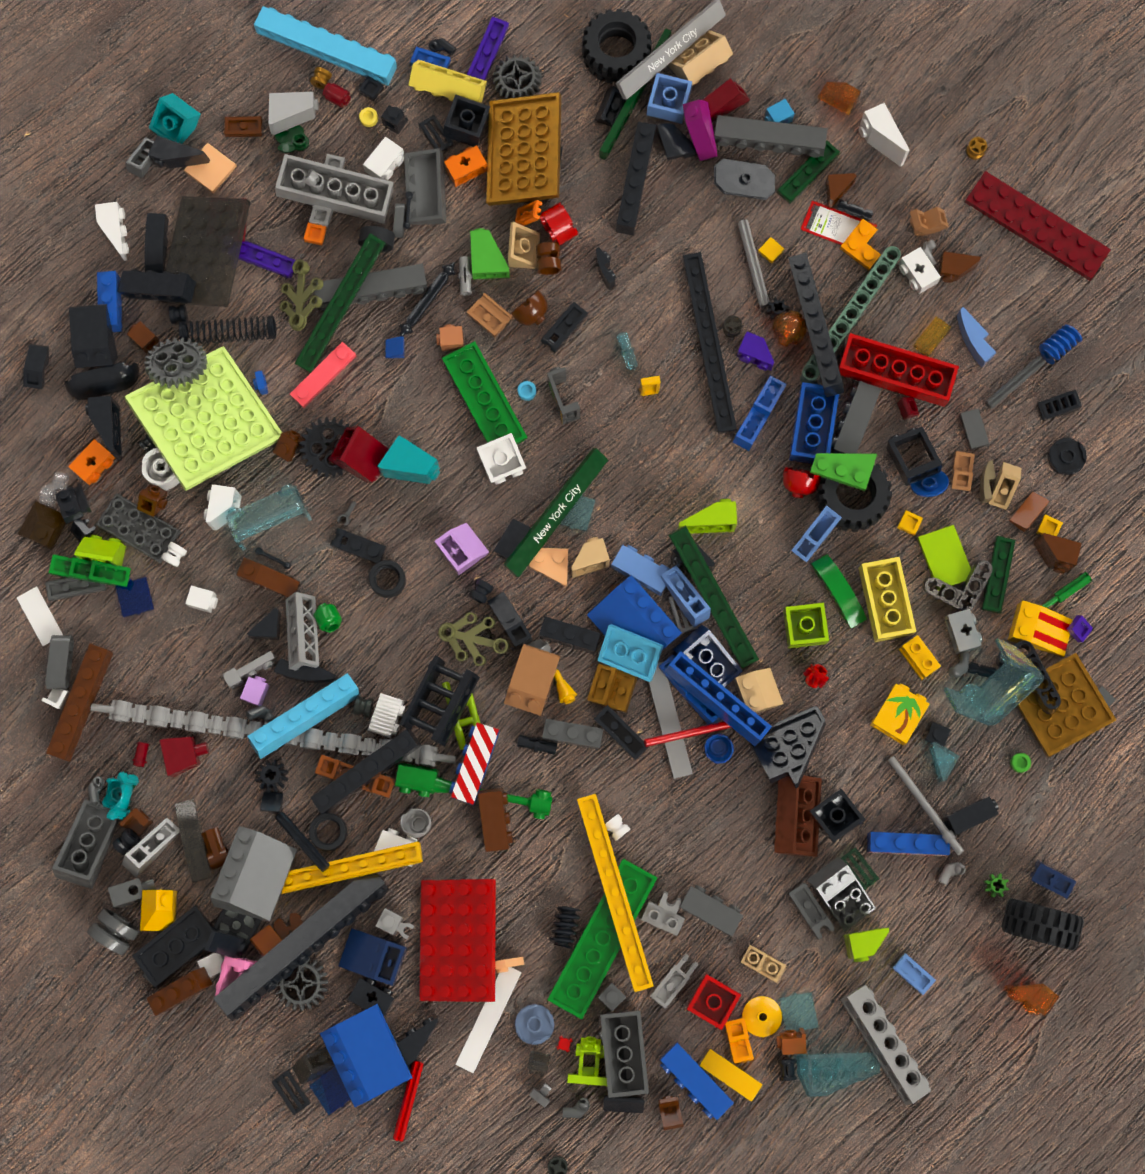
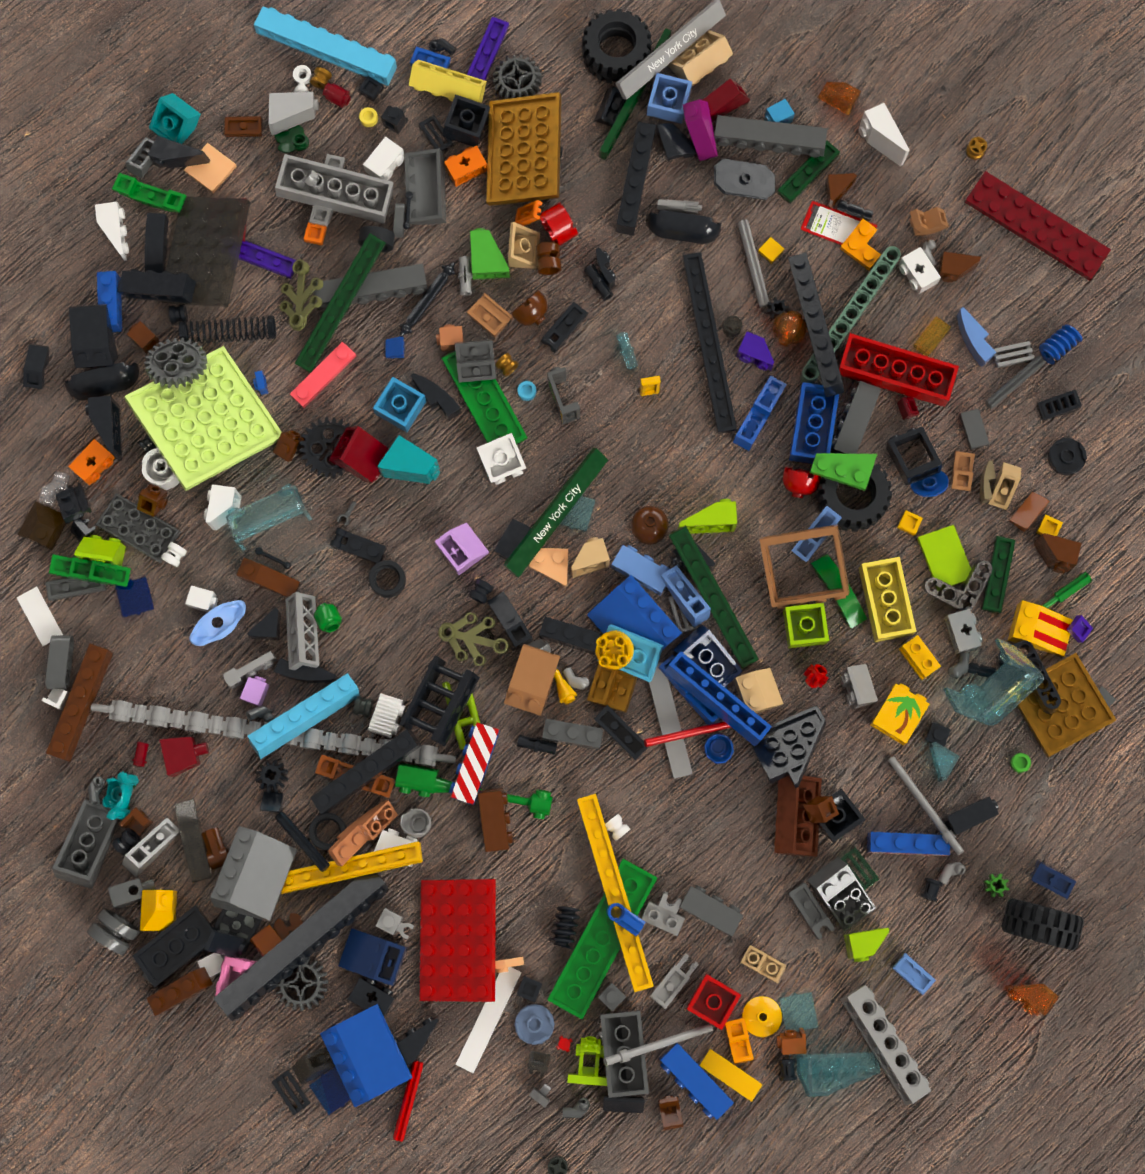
none -> green slope [112,173,187,213]
none -> light blue piece [189,600,246,646]
none -> white plate [293,65,312,92]
none -> nougat slope [328,800,398,866]
none -> dark azure brick [373,377,427,432]
none -> black slope [410,373,462,421]
none -> dark grey slope [455,339,496,383]
none -> pearl gold wheel [495,353,519,377]
none -> black plate [517,976,543,1002]
none -> light grey arm [562,667,589,690]
none -> black pin [584,264,614,301]
none -> yellow tile [595,630,634,670]
none -> light grey bar [603,1024,713,1066]
none -> blue piece [606,903,646,936]
none -> reddish brown cylinder [631,506,669,545]
none -> black brick [648,210,722,244]
none -> light grey piece [657,199,702,214]
none -> medium nougat window [759,524,850,609]
none -> reddish brown panel [803,796,839,823]
none -> light grey slope [840,664,878,710]
none -> black bush [920,878,943,903]
none -> light grey tile [994,341,1035,368]

